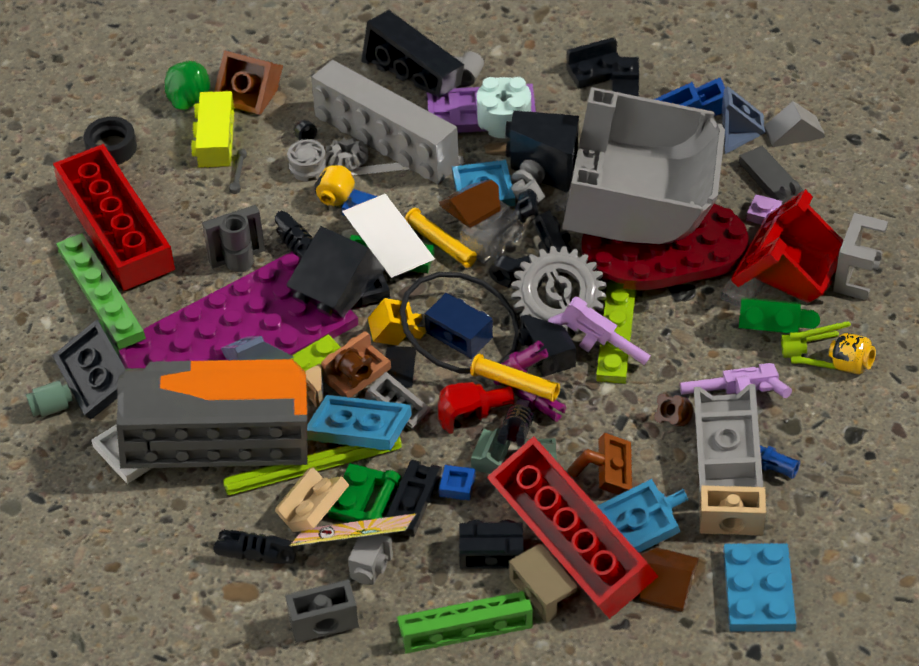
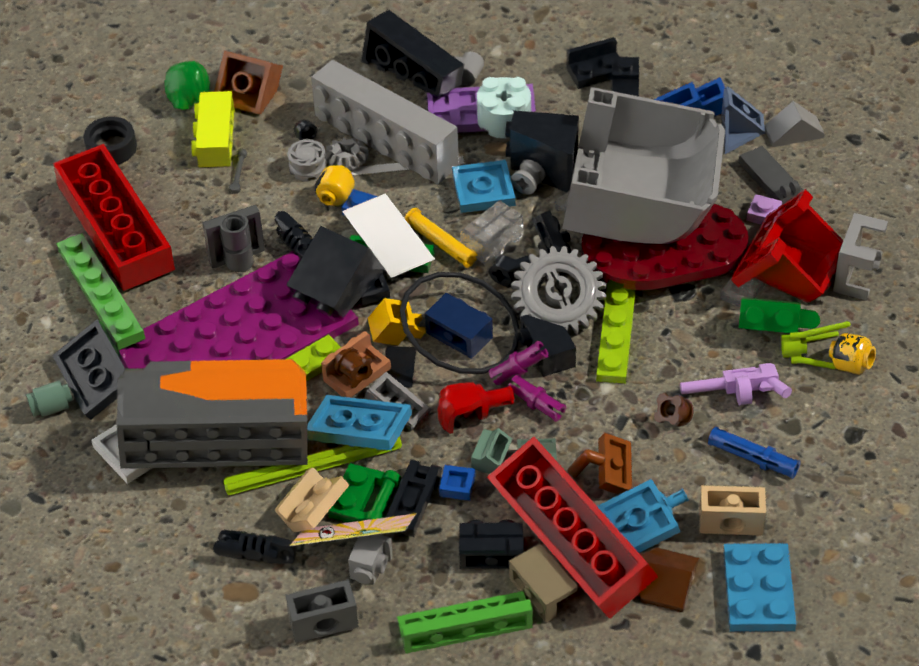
sand blue slope [221,336,294,360] -> none
tan slope [306,364,324,409] -> none
reddish brown slope [439,179,501,228] -> none
yellow pin [470,353,560,402] -> none
black hinge [497,399,534,447] -> none
black piece [511,179,545,223] -> none
lavender piece [548,297,651,365] -> none
light grey piece [694,384,763,494] -> none

